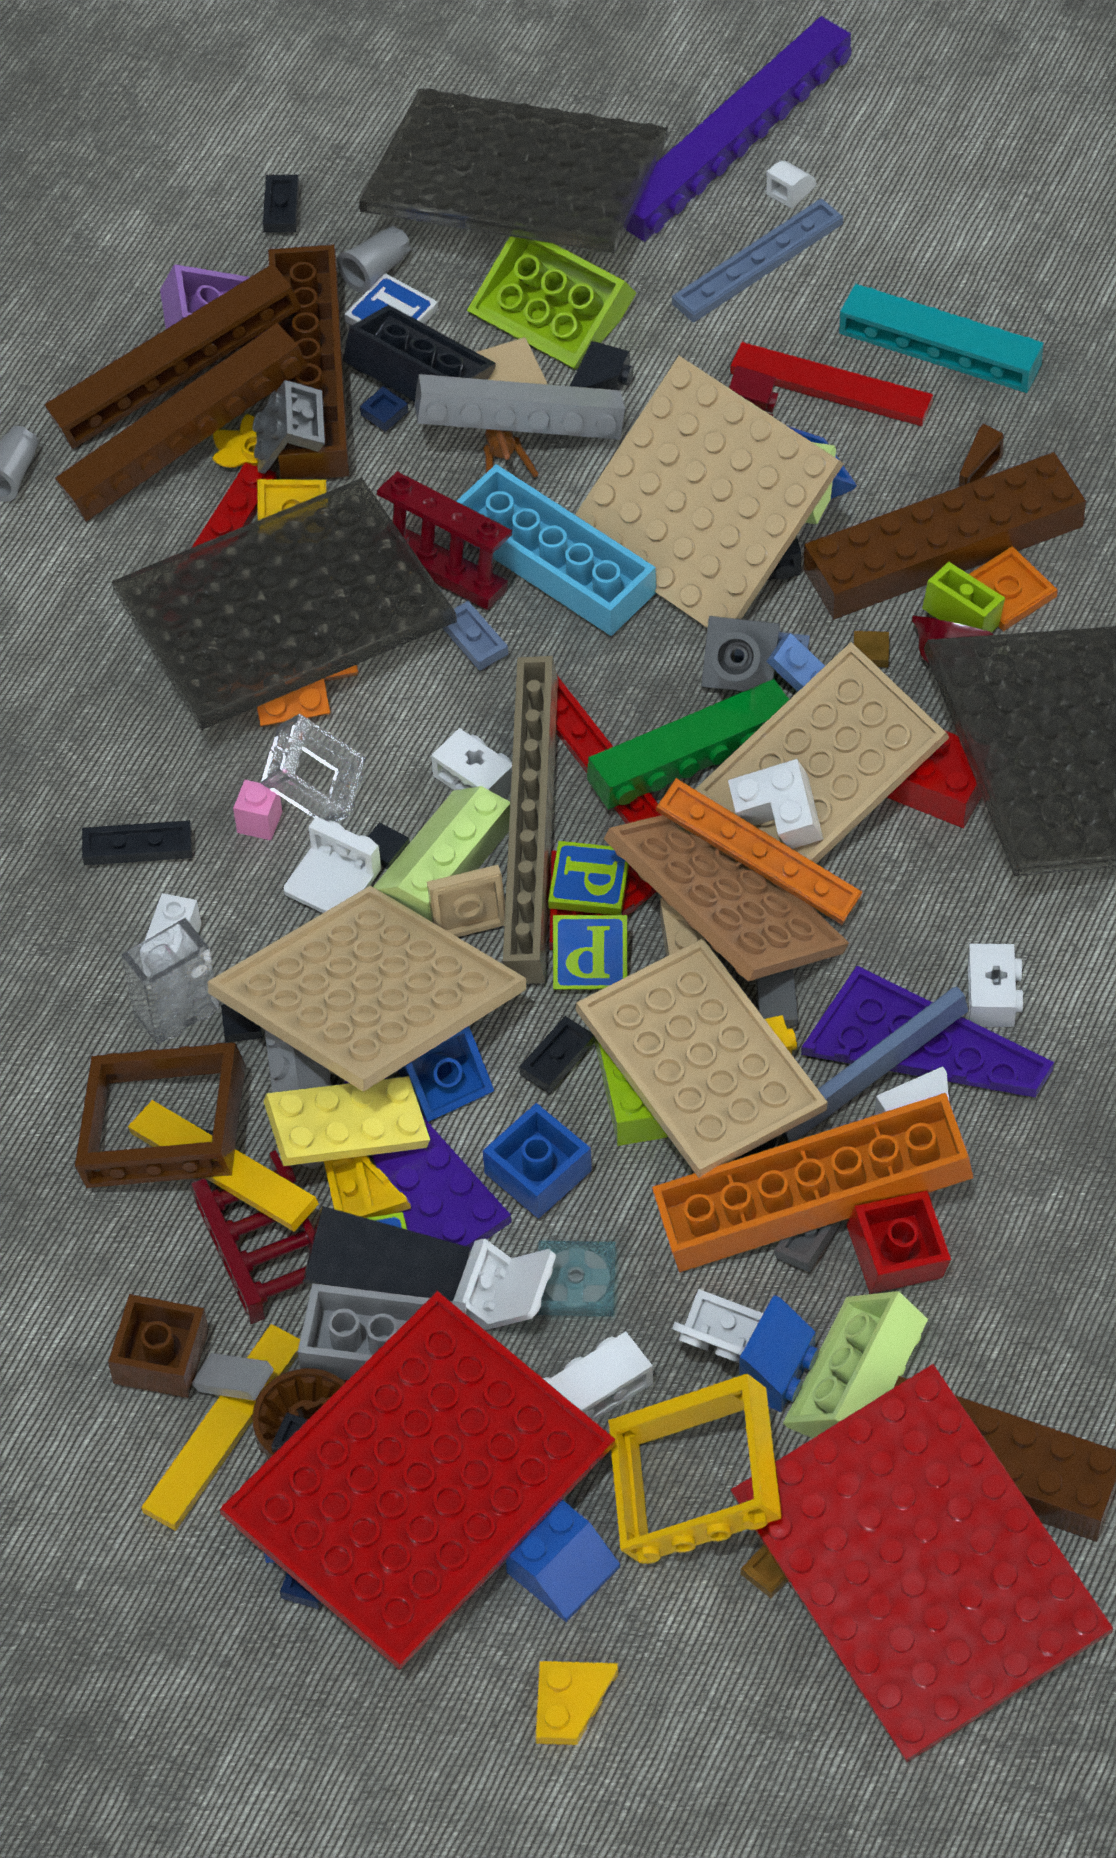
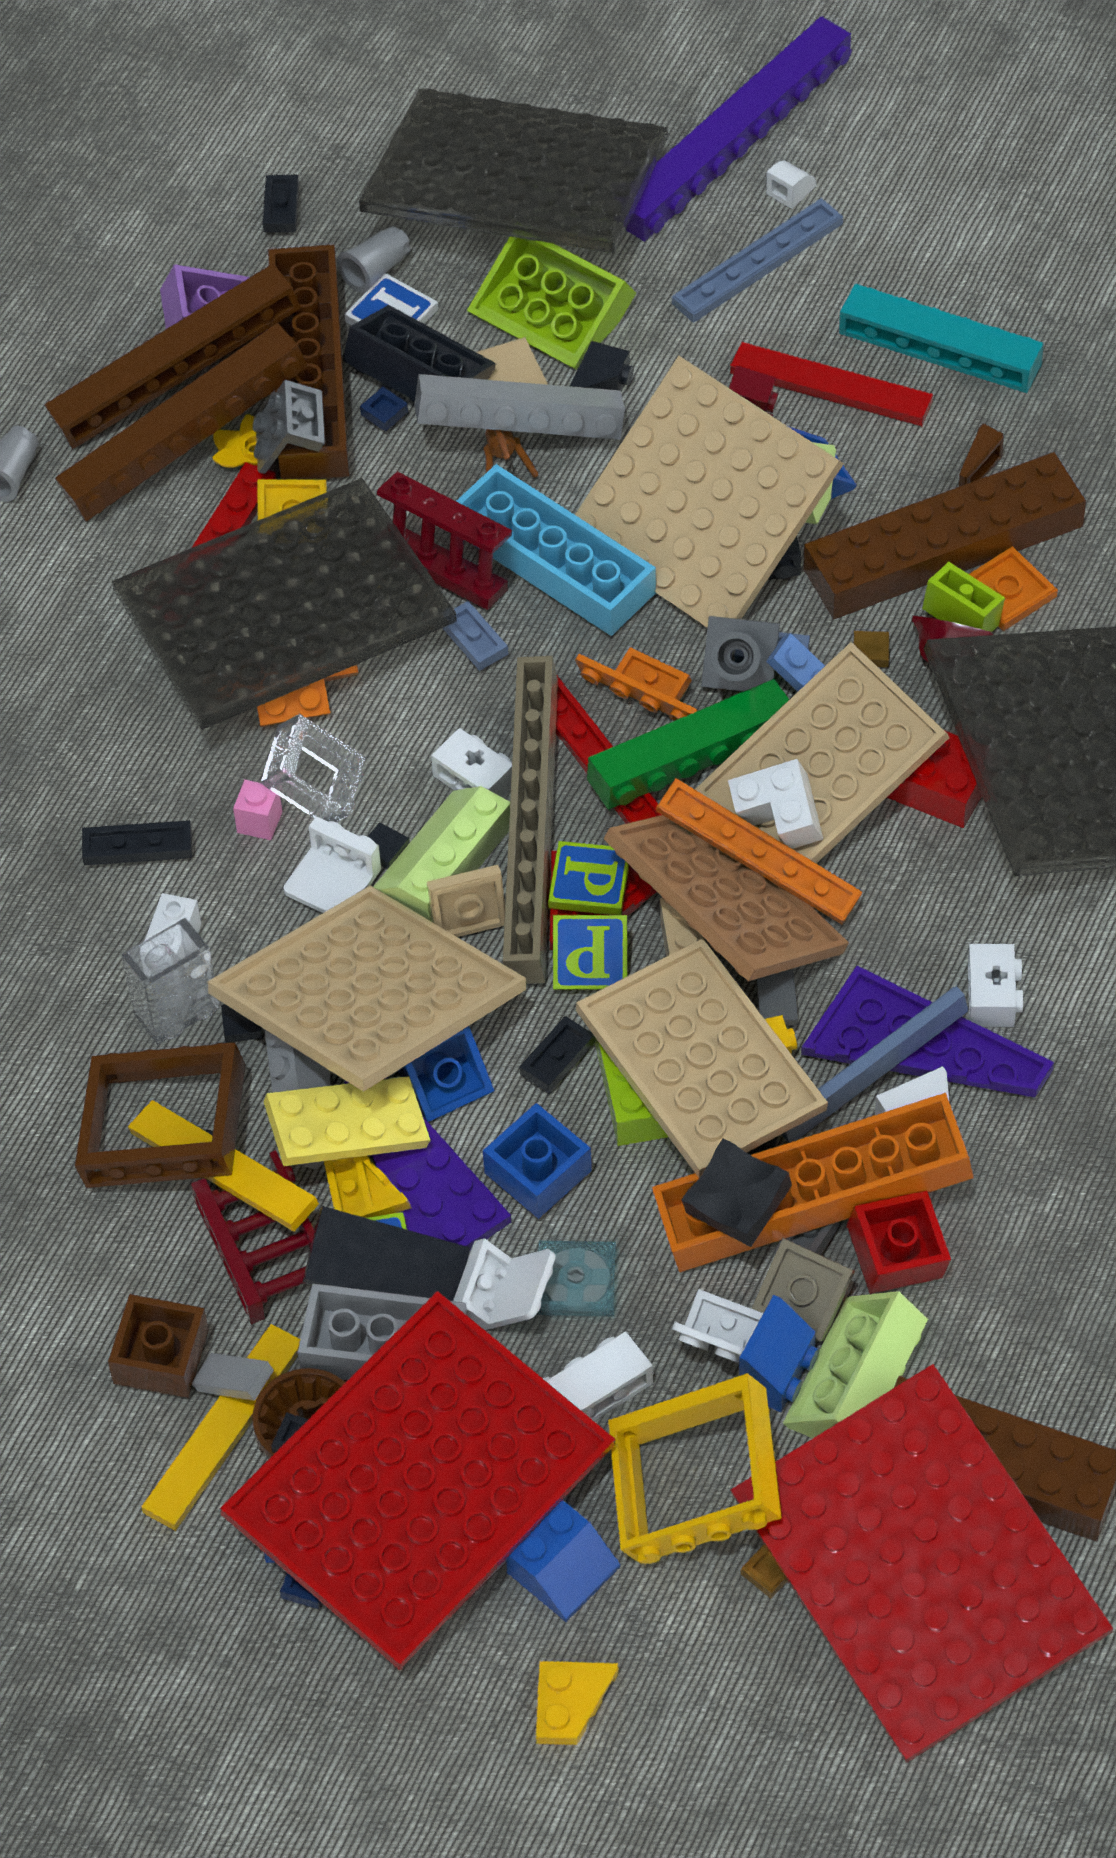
none -> orange bracket [575,647,697,721]
none -> black brick [681,1138,792,1247]
none -> dark tan plate [751,1238,855,1342]

